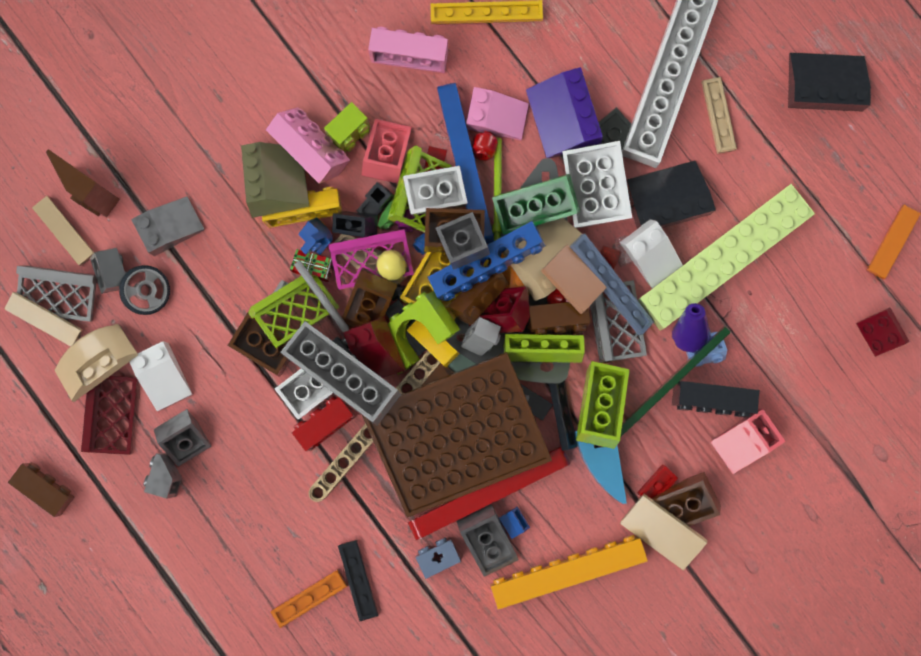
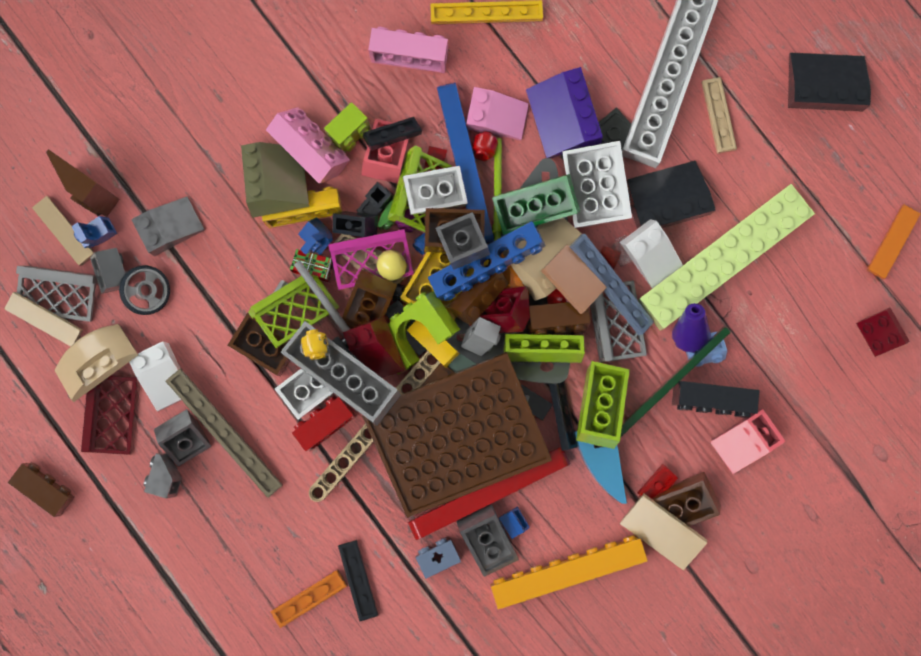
none -> blue brick [71,216,117,248]
none -> dark tan tile [165,368,283,498]
none -> yellow head [301,329,329,360]
none -> black tile [363,117,422,151]

